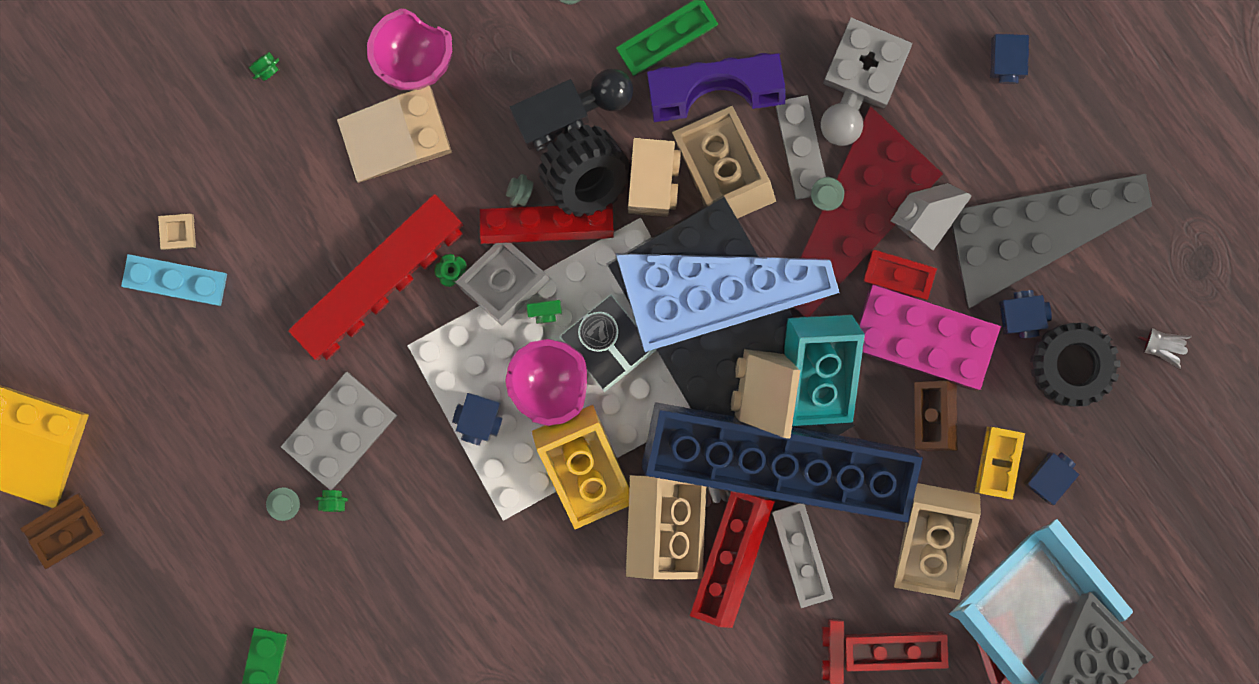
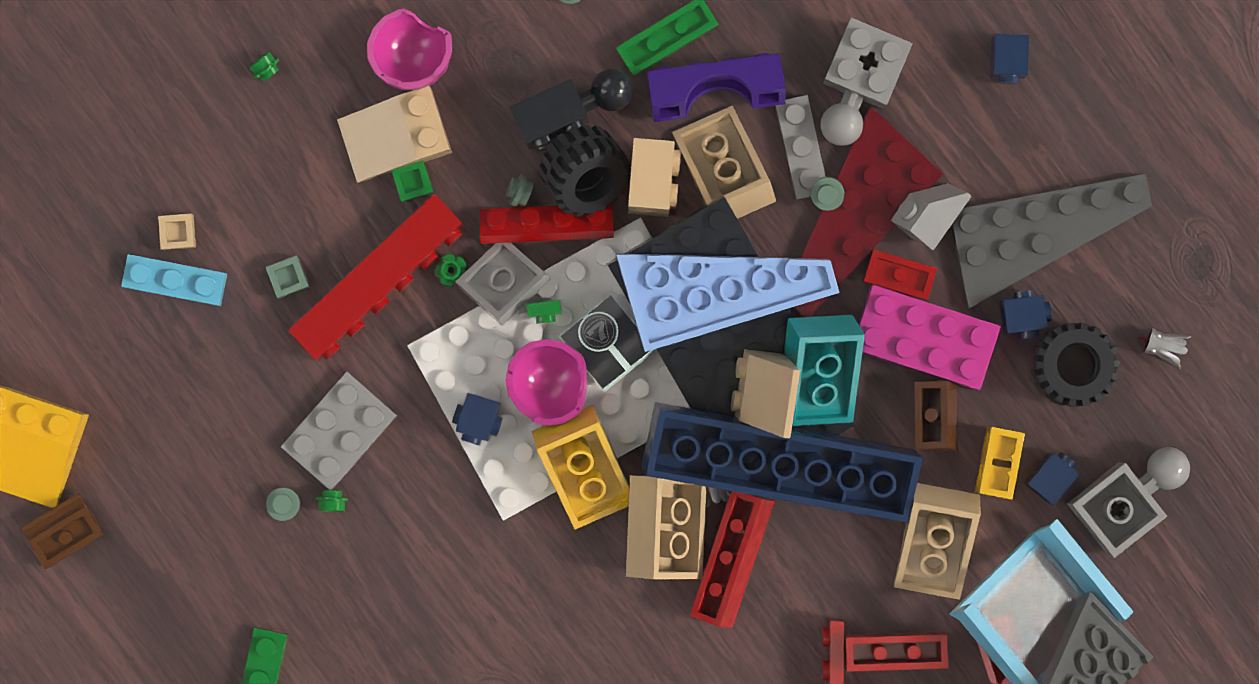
light grey plate [772,503,833,608] -> none
none -> sand green plate [266,255,310,299]
none -> green plate [391,160,434,203]
none -> light grey brick [1066,447,1190,558]

